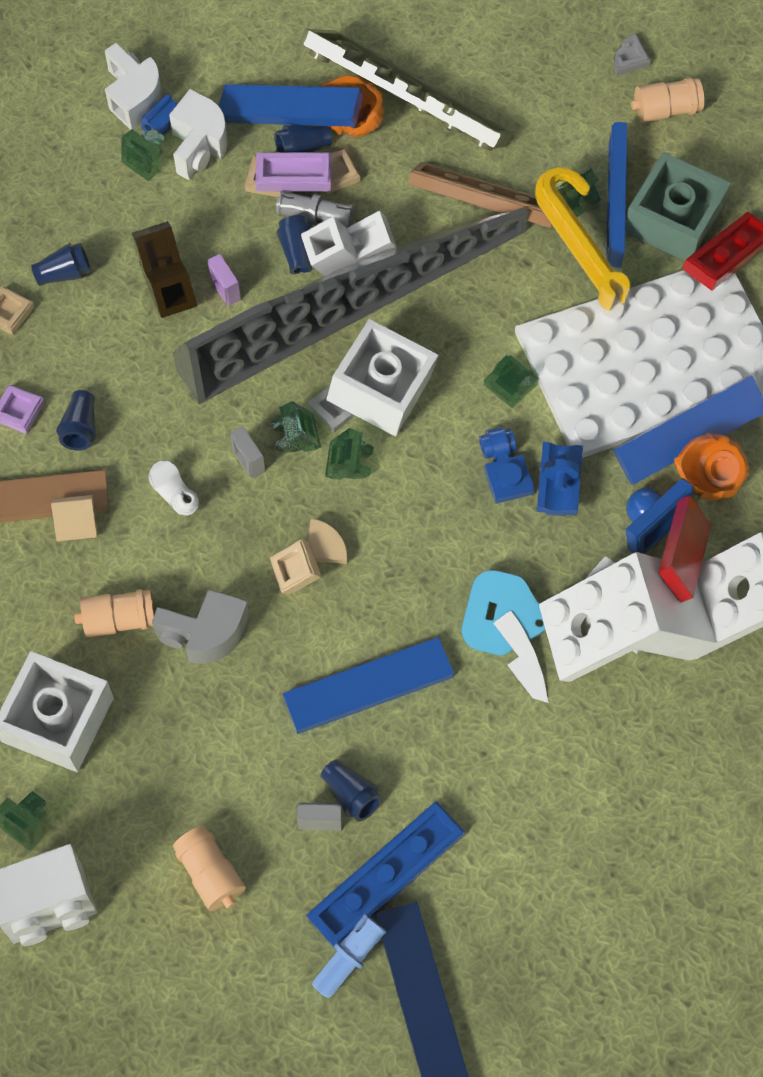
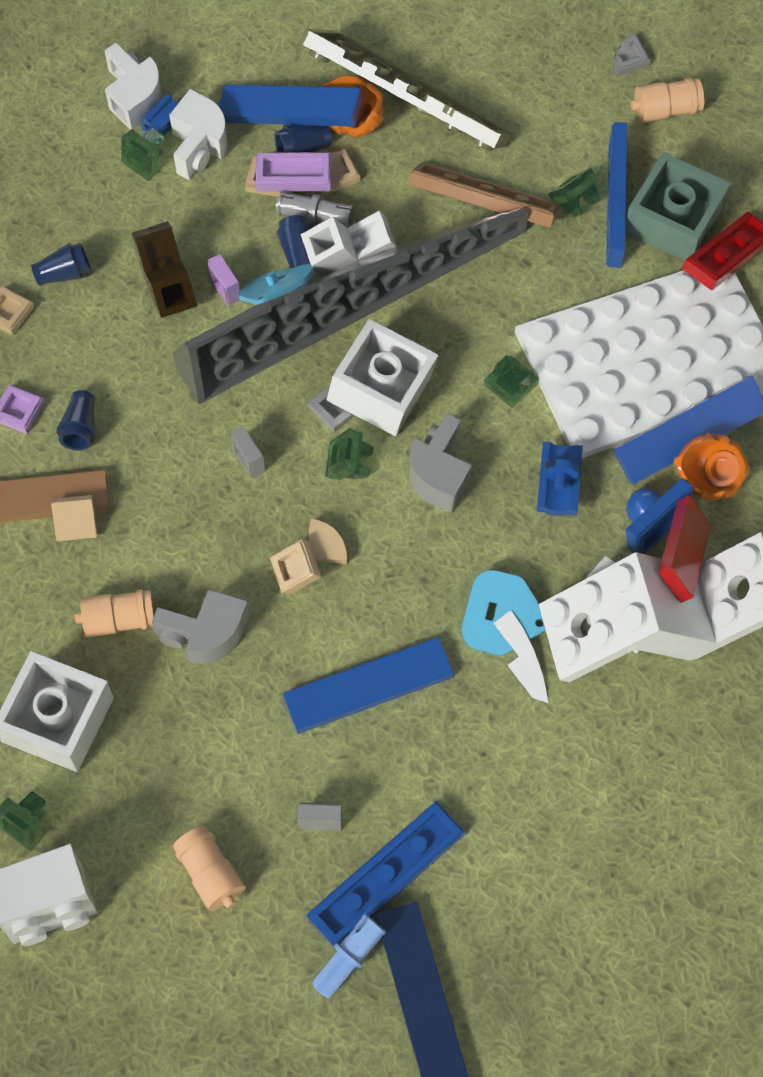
white piece [148,461,199,516] -> none
clear green tile [270,401,321,453] -> none
dark blue cone [320,759,382,822] -> none
blue plate [479,426,535,504] -> none
yellow piece [535,167,630,311] -> none
none -> medium azure piece [238,264,315,305]
none -> light grey brick [408,413,472,513]

